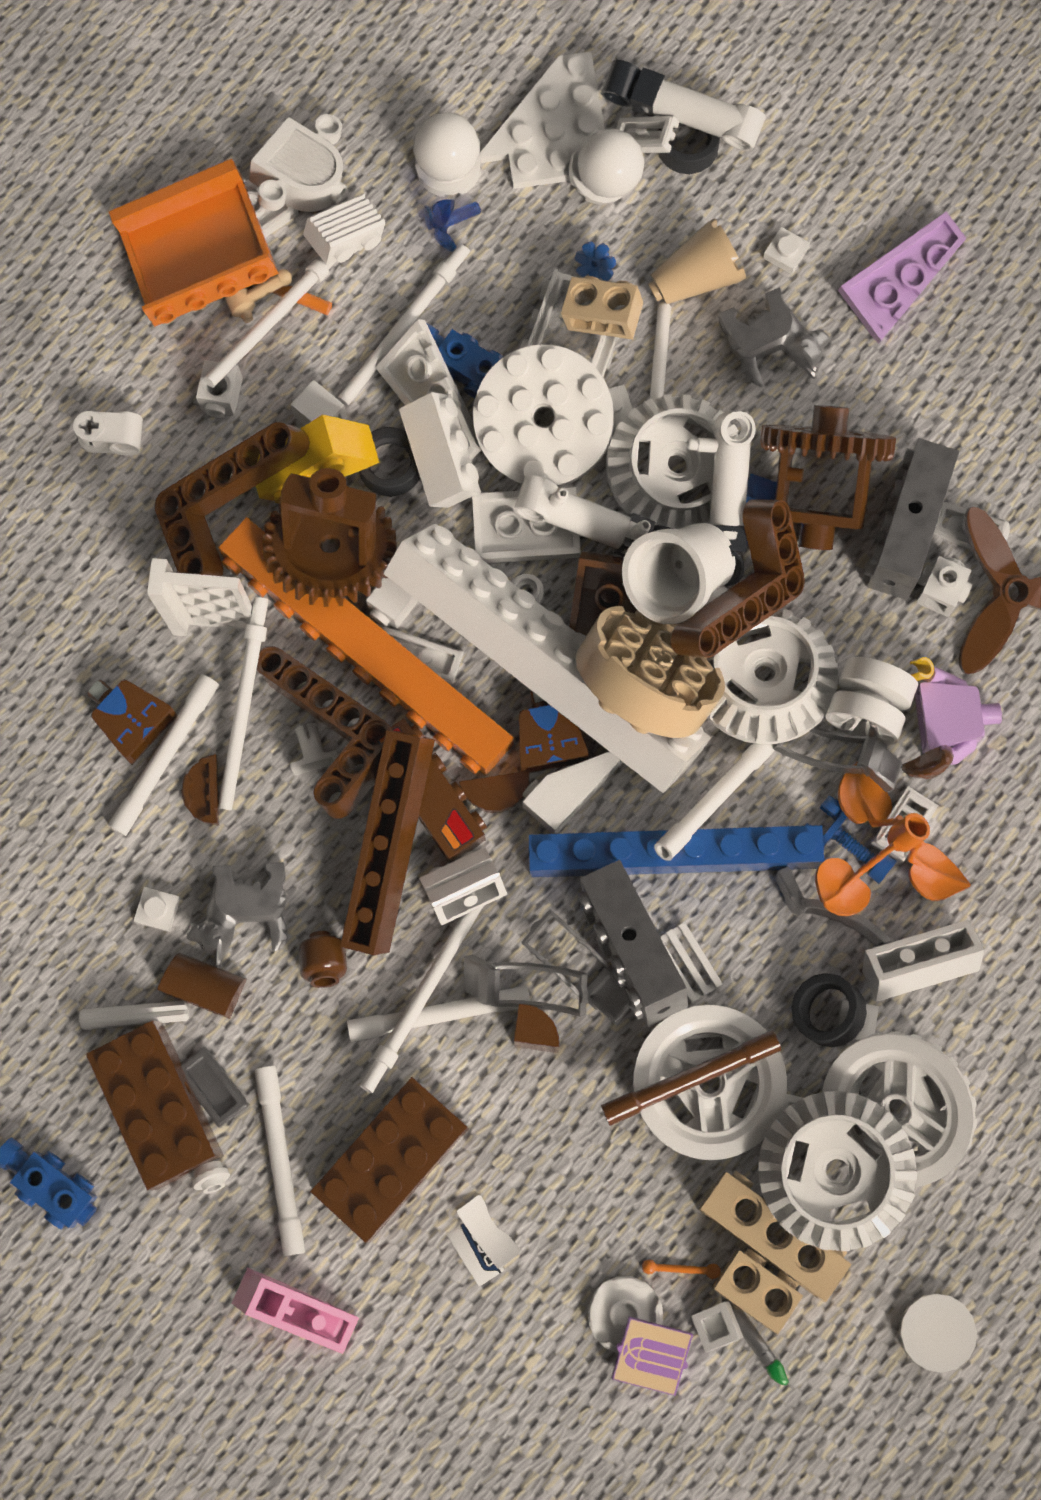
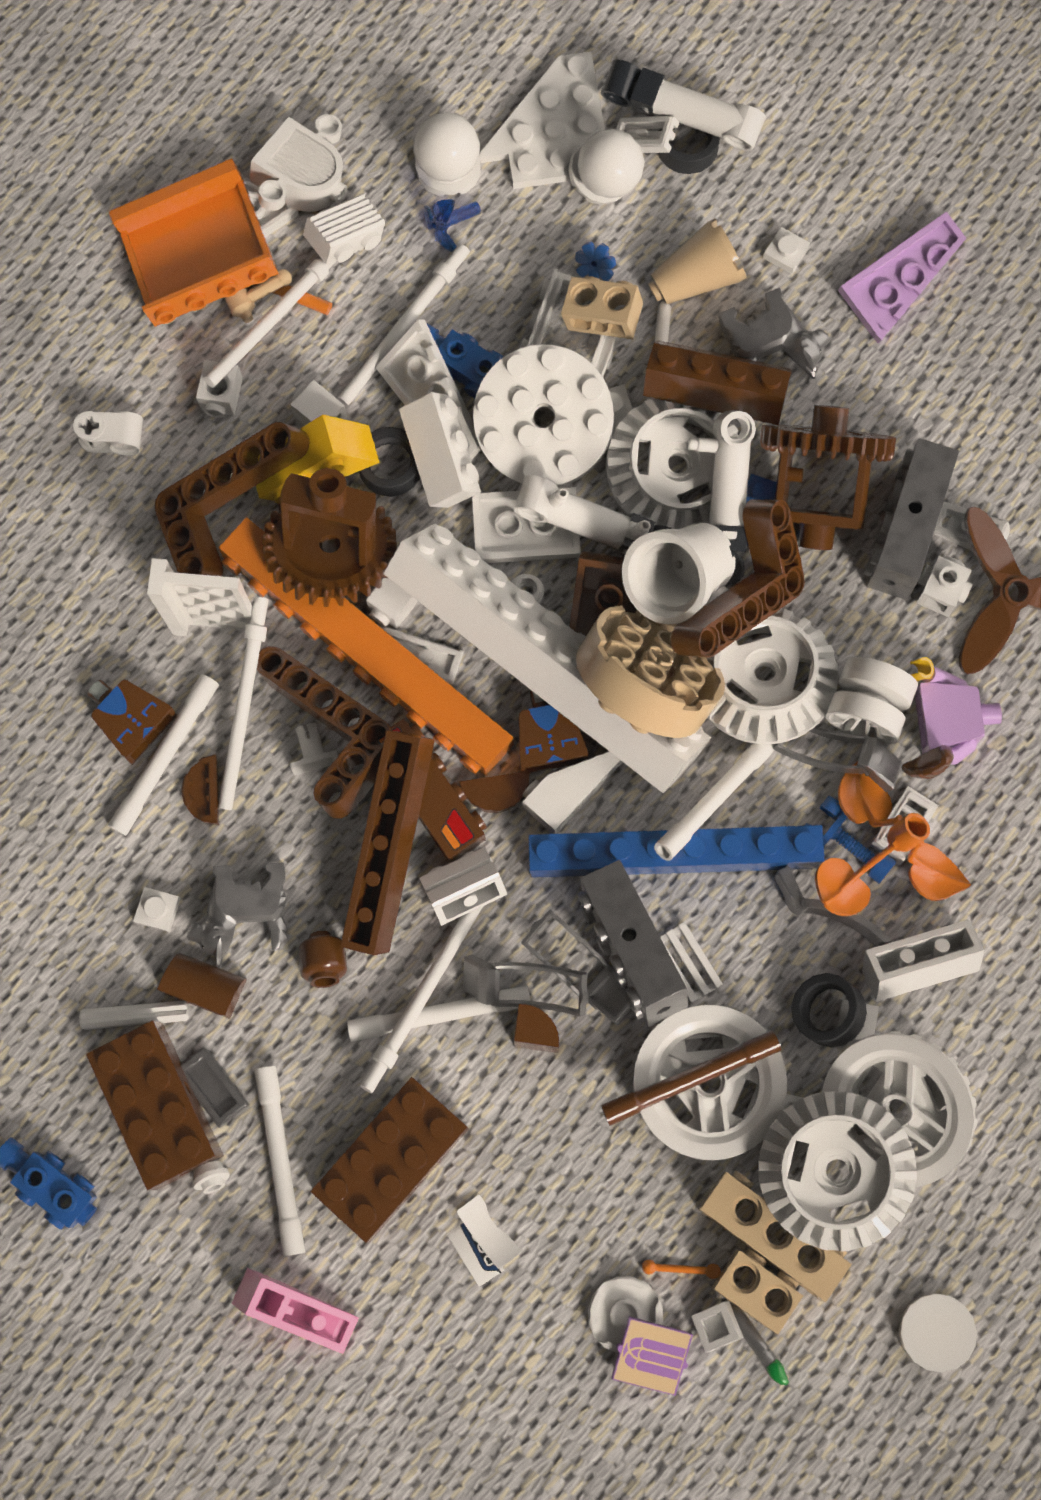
none -> reddish brown slope [643,340,792,425]

